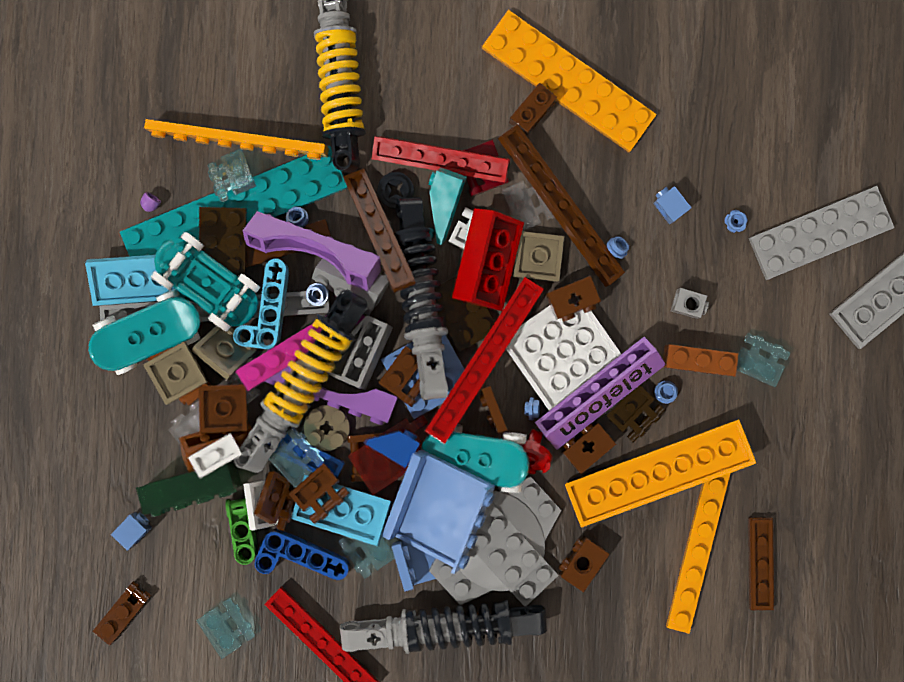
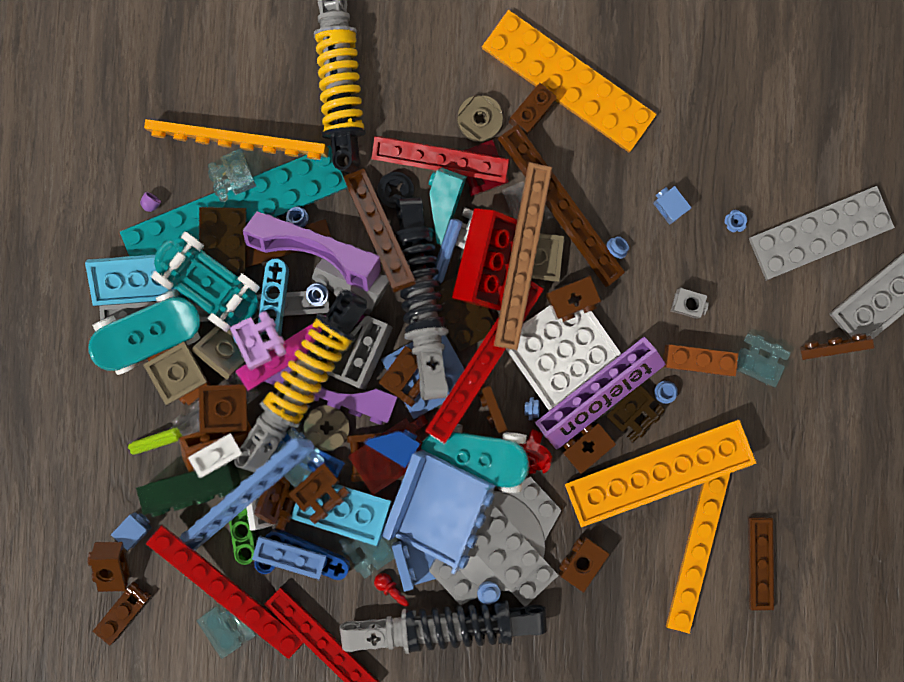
none -> reddish brown brick [88,542,130,592]
none -> lime axle [128,428,182,455]
none -> red plate [146,524,303,659]
none -> medium blue plate [179,438,315,550]
none -> lavender plate [230,311,286,370]
none -> medium blue plate [252,536,327,579]
none -> red bar [374,573,409,607]
none -> medium blue axle [433,218,463,283]
none -> dark tan plate [458,95,503,143]
none -> medium blue plate [477,581,500,604]
none -> medium nougat tile [494,163,552,350]
none -> reddish brown plate [800,333,874,360]

